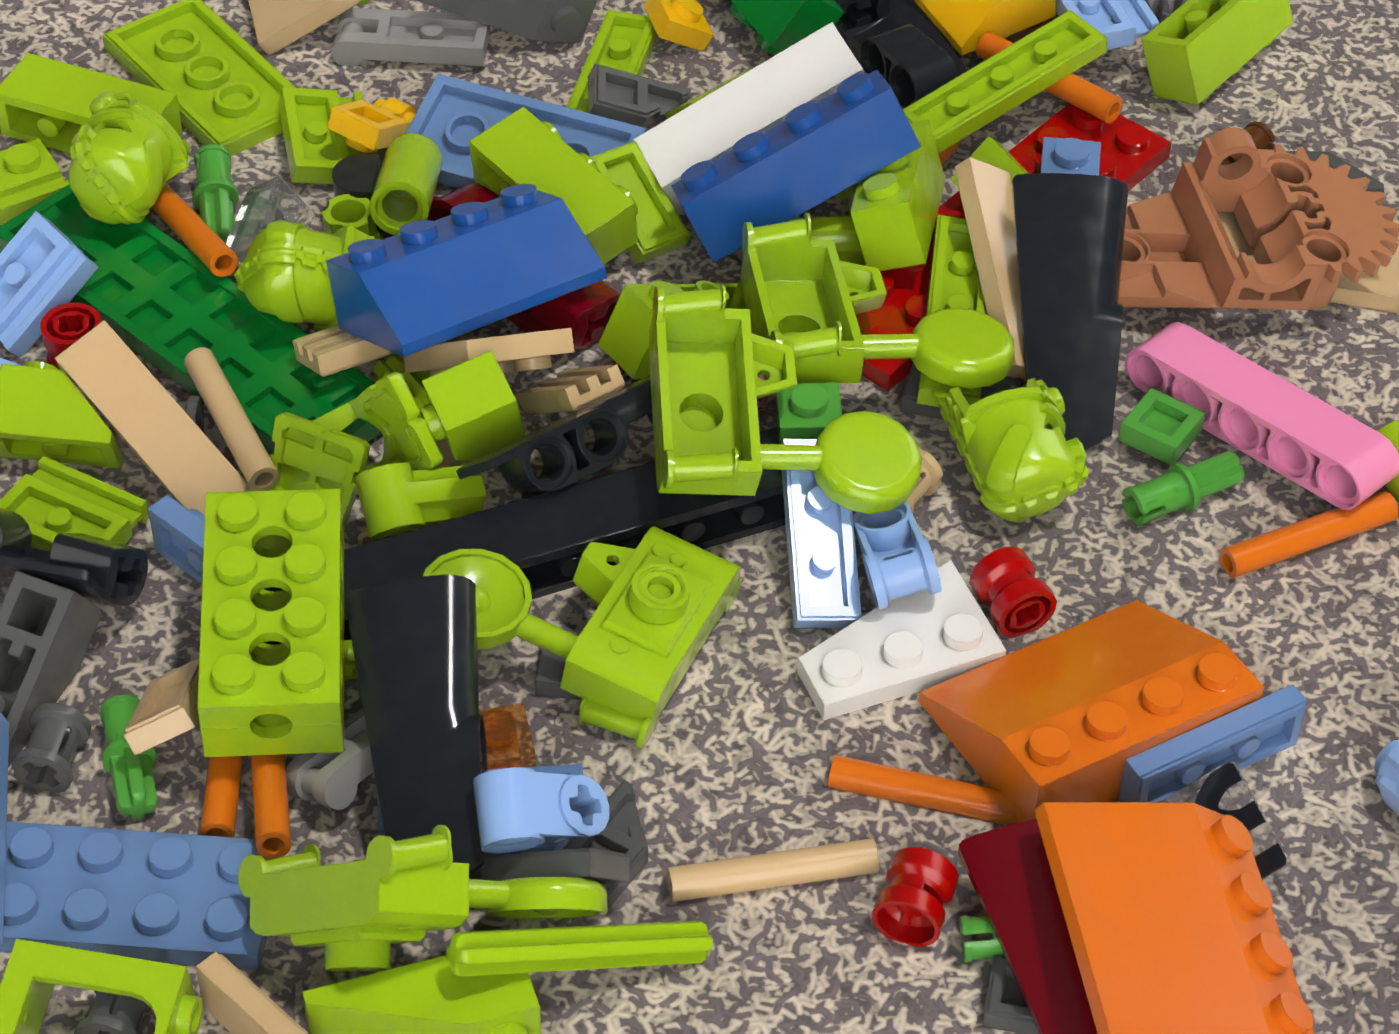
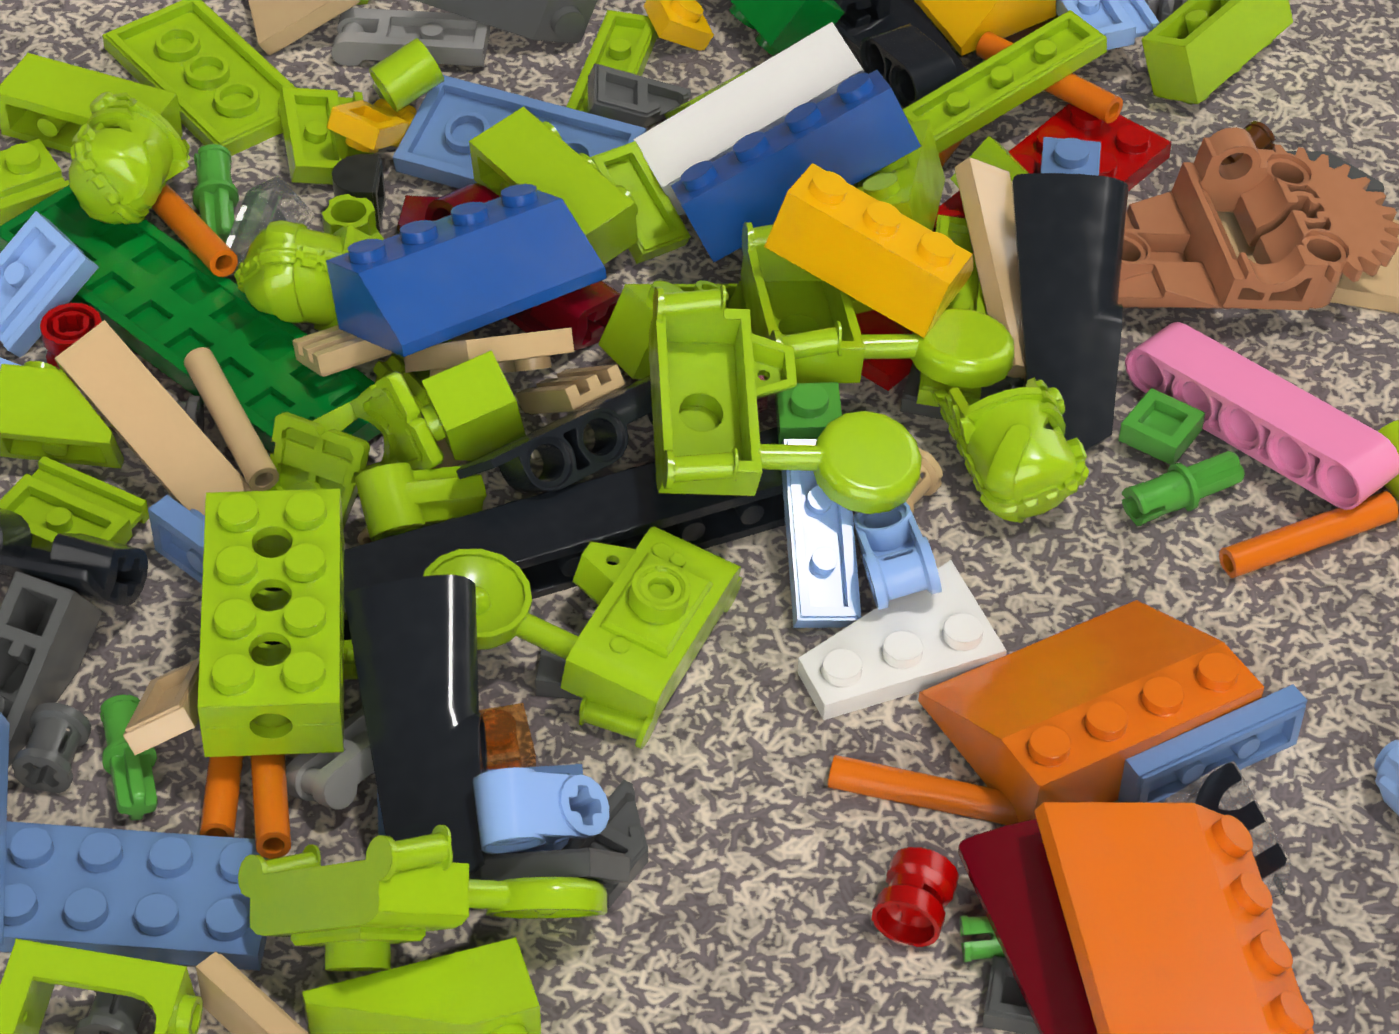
lime pin [370,133,442,235] -> none
lime axle [446,921,713,977] -> none
tan piece [667,838,879,902] -> none
red wheel [969,547,1057,638] -> none
none -> lime piece [369,38,444,112]
none -> yellow slope [764,163,973,338]

